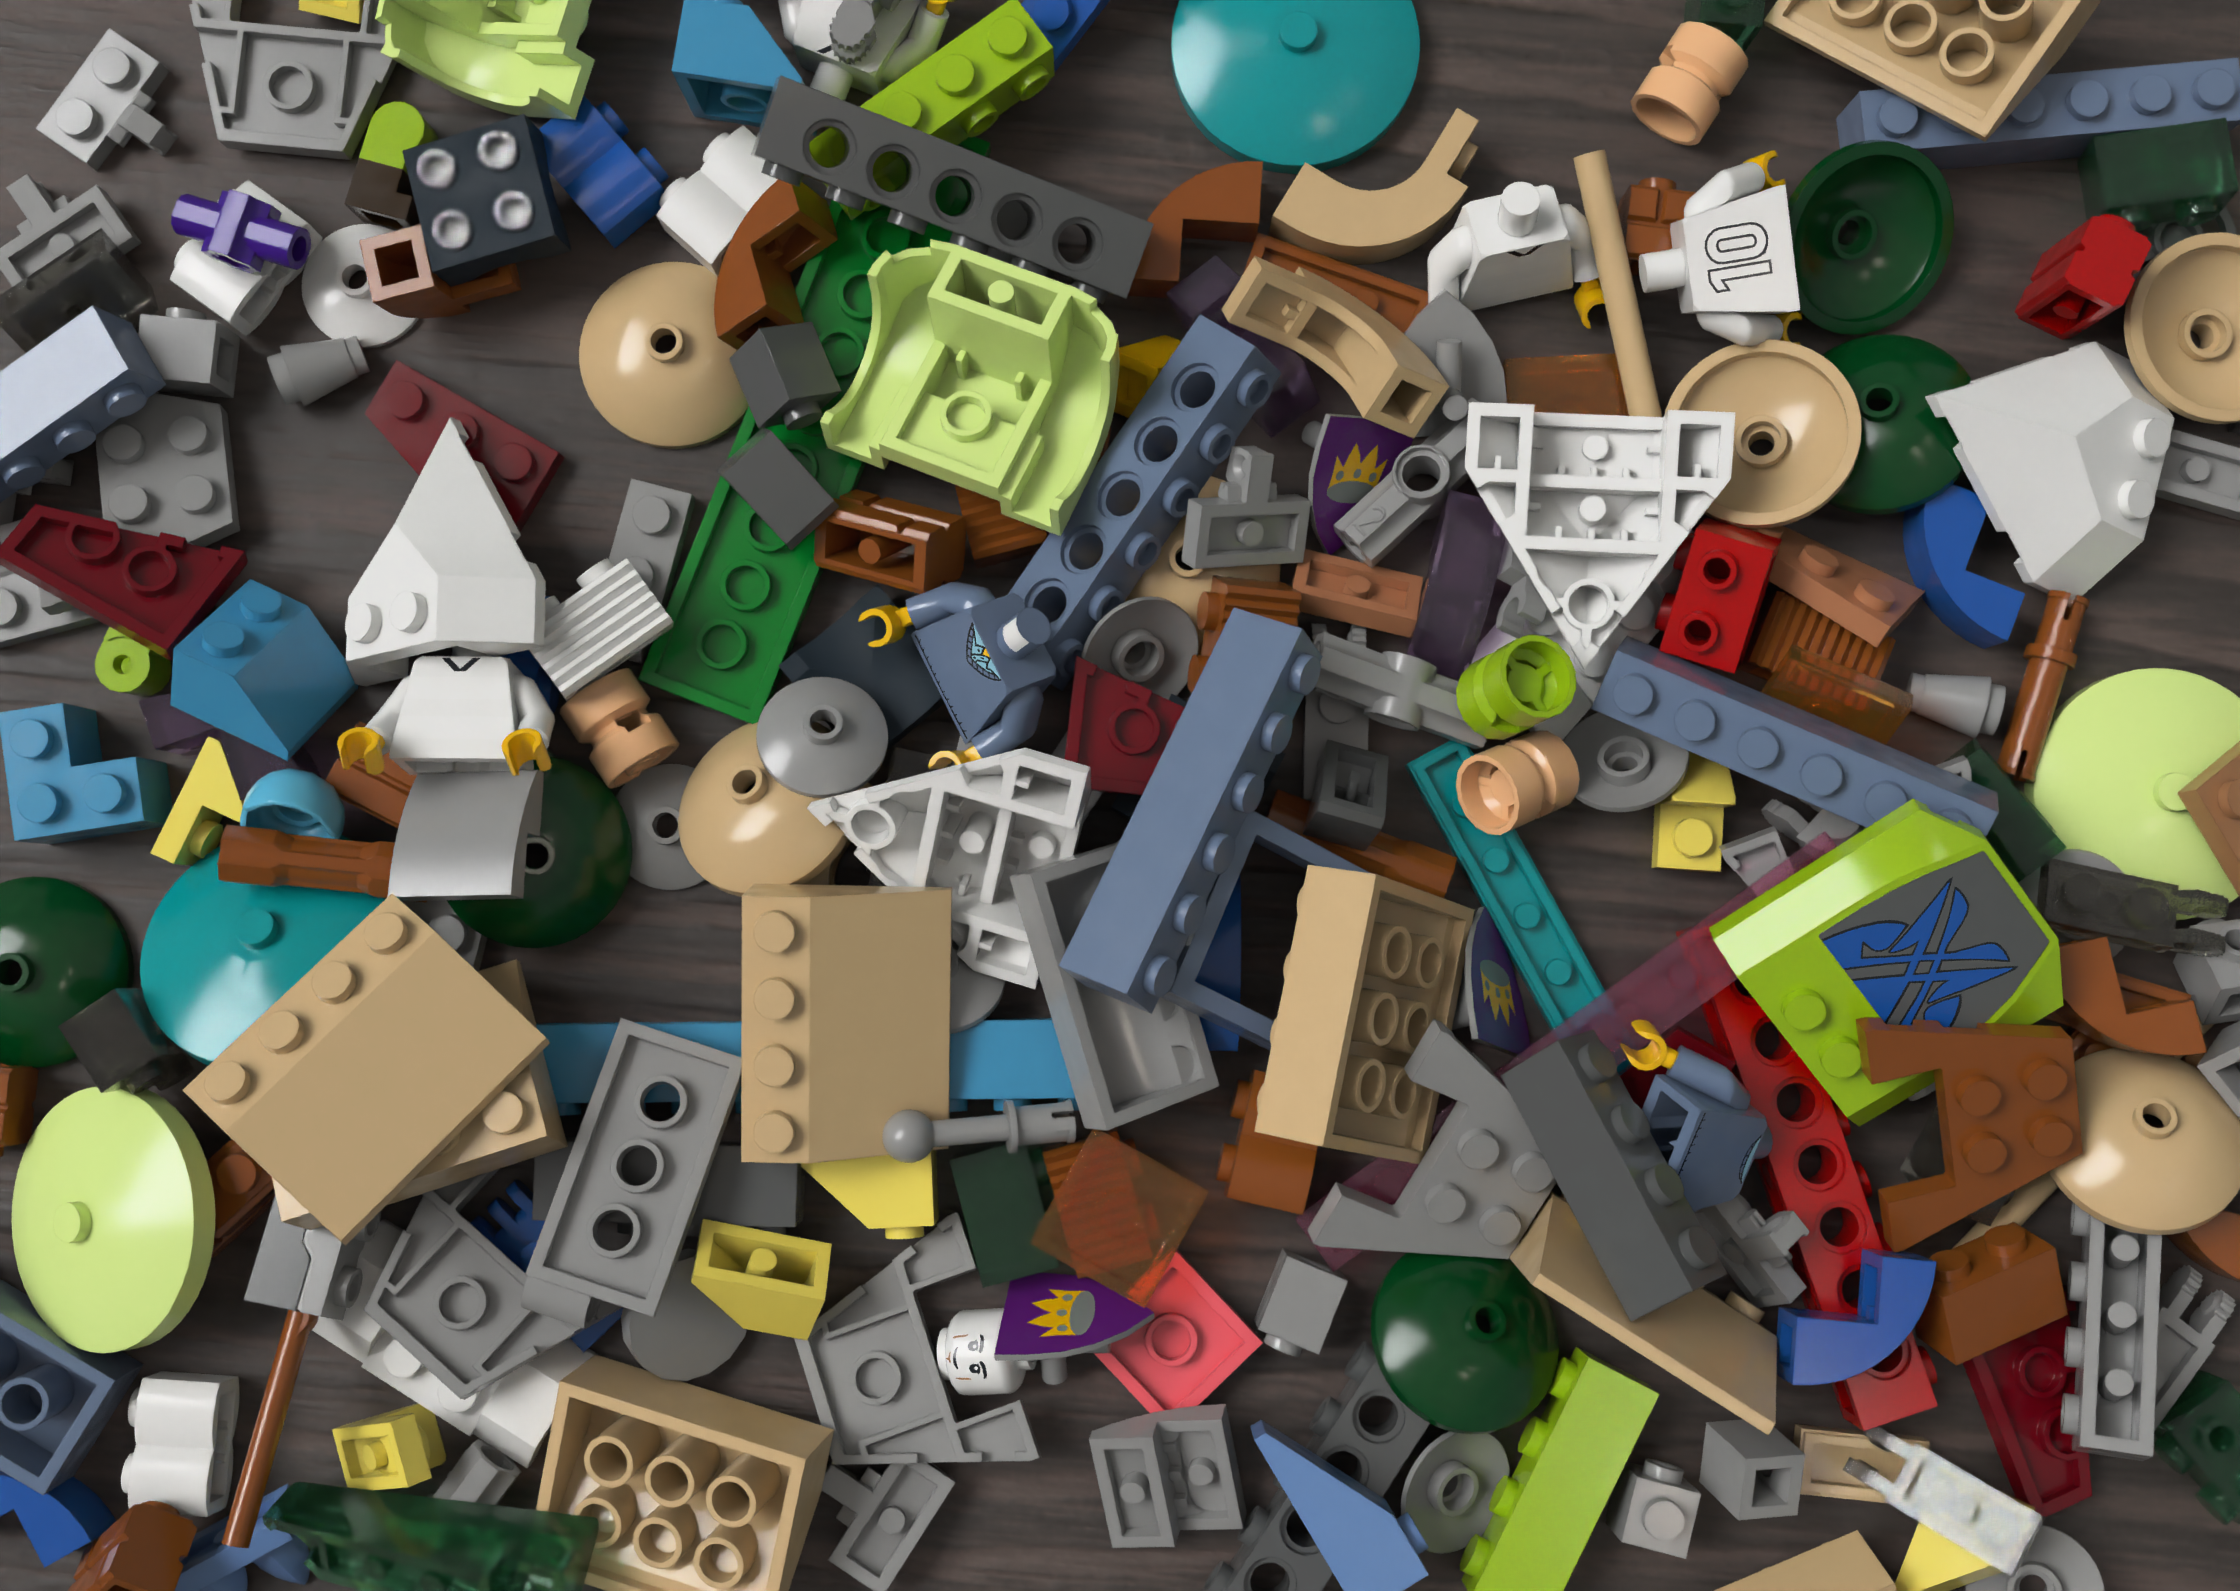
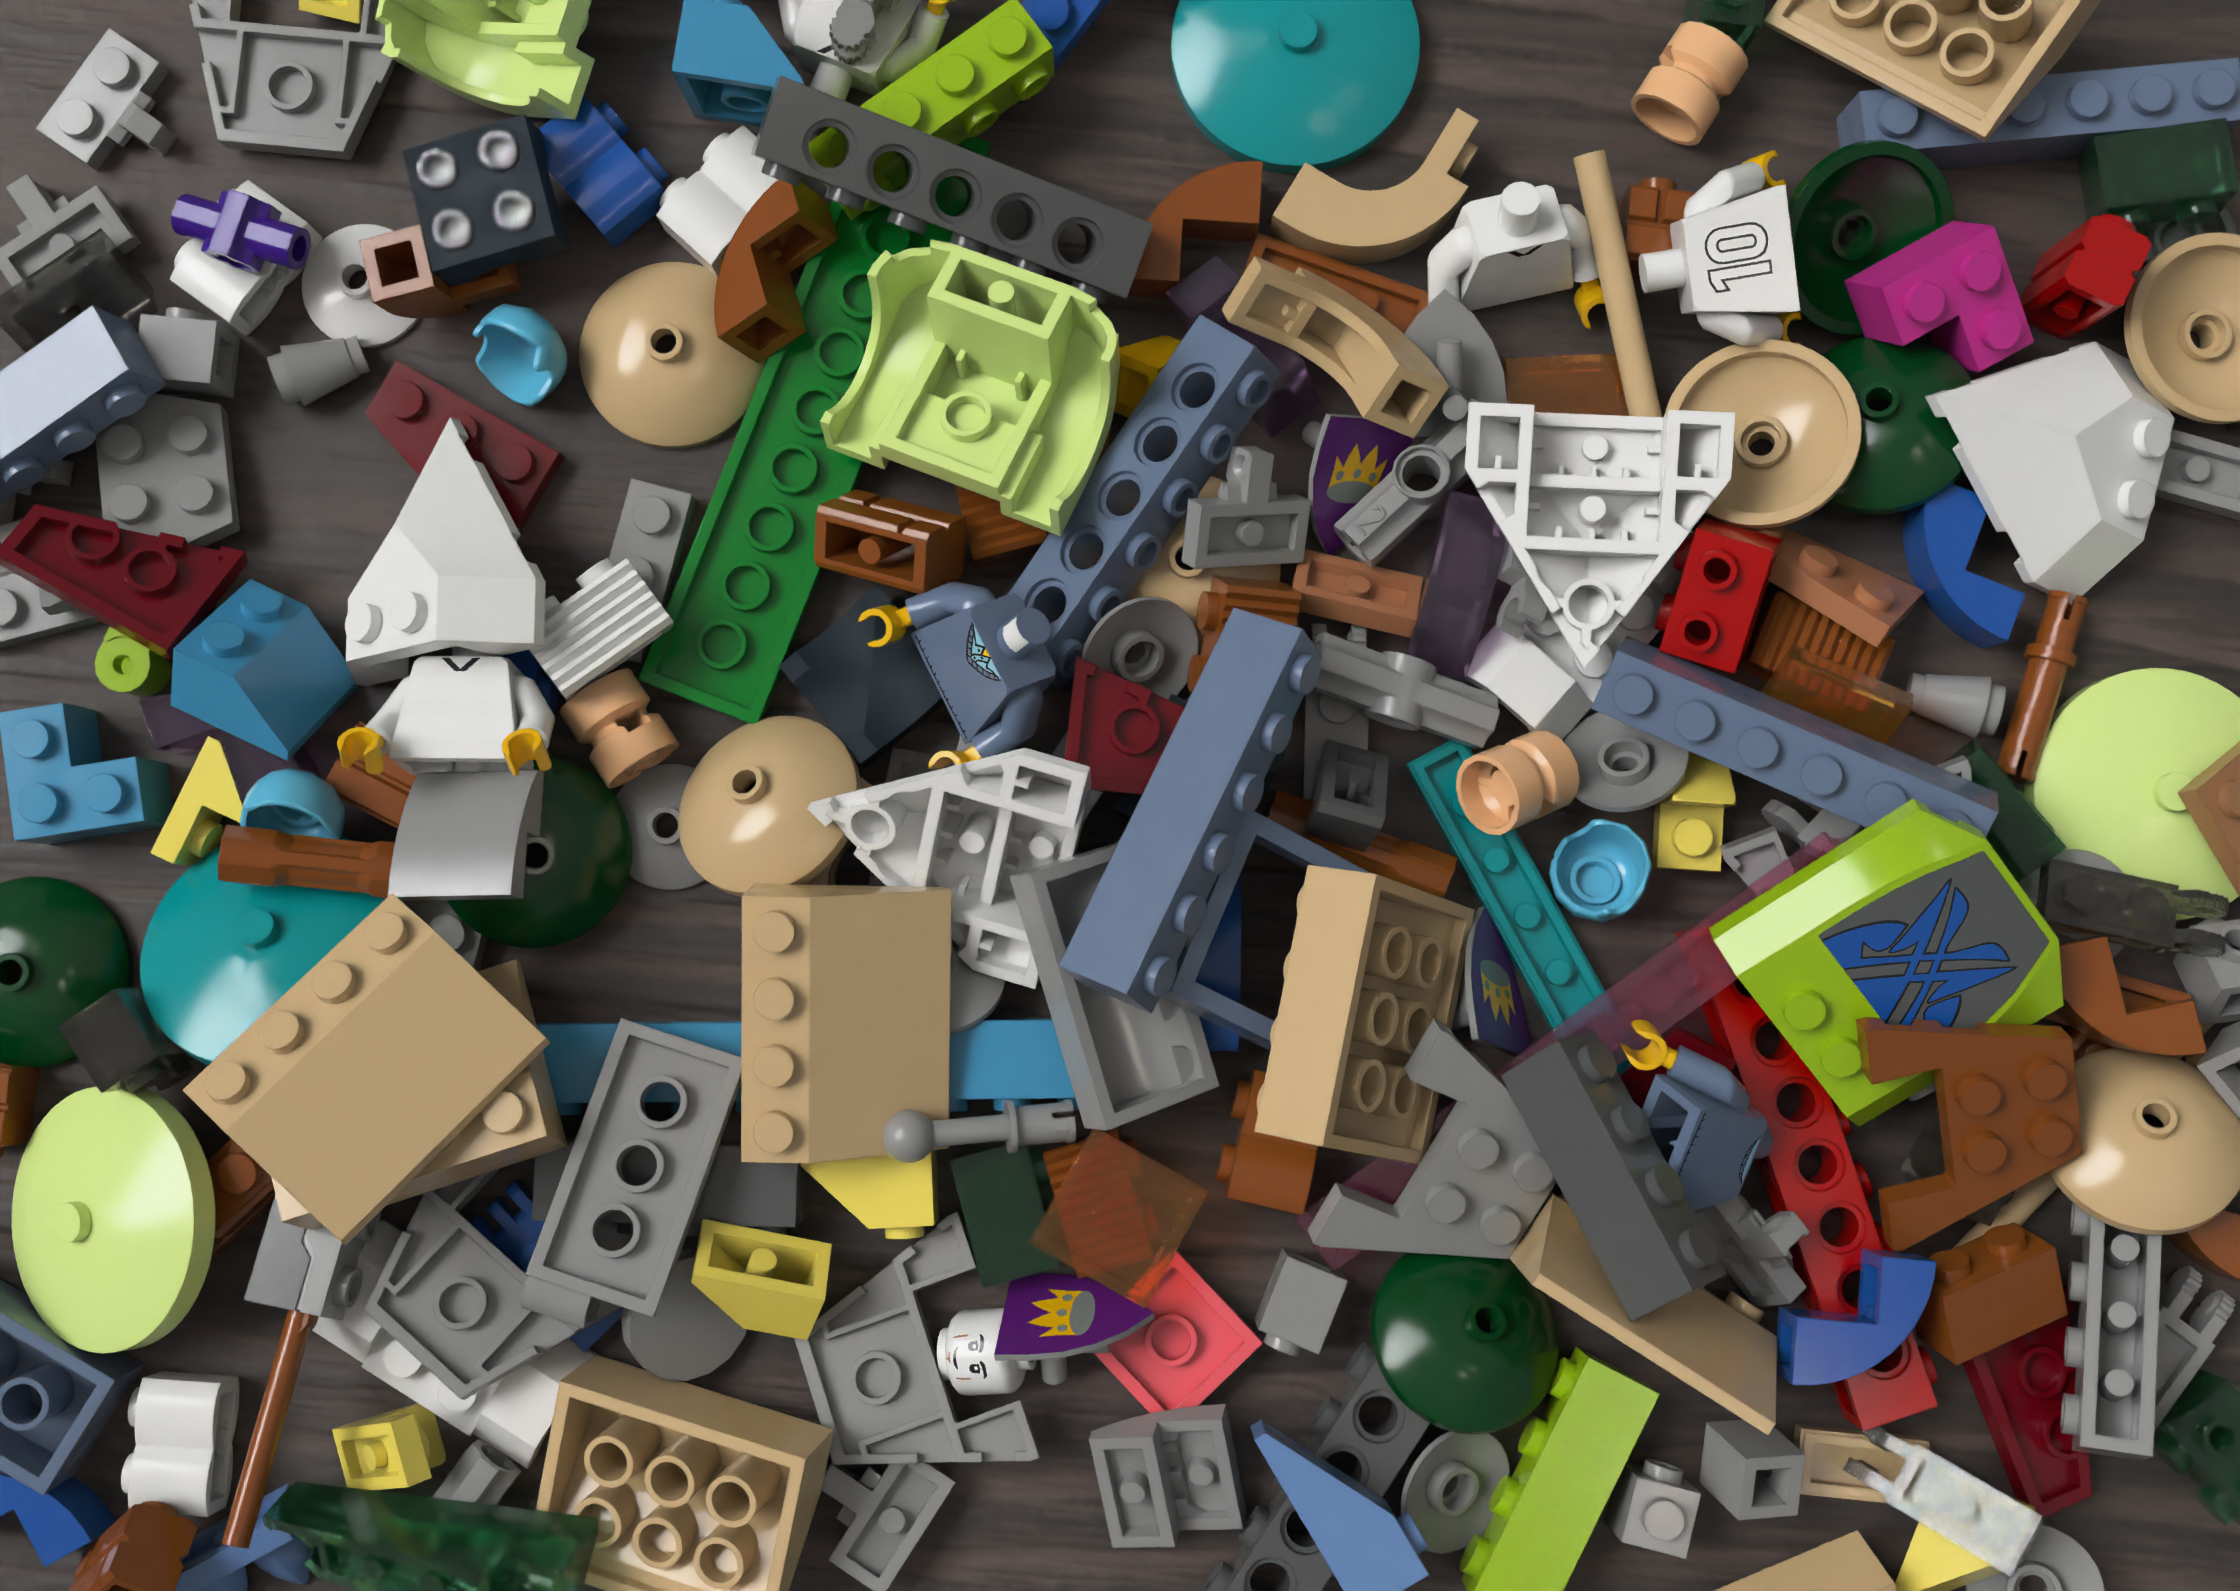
leg [344,101,438,230] -> none
dark grey slope [716,428,839,550] -> none
dark grey brick [729,322,841,430] -> none
light grey dish [756,677,888,798] -> none
lime wheel [1456,635,1576,740] -> none
none -> medium azure hair [473,304,567,407]
none -> medium azure hair [1549,819,1652,922]
none -> dark pink brick [1844,221,2034,372]

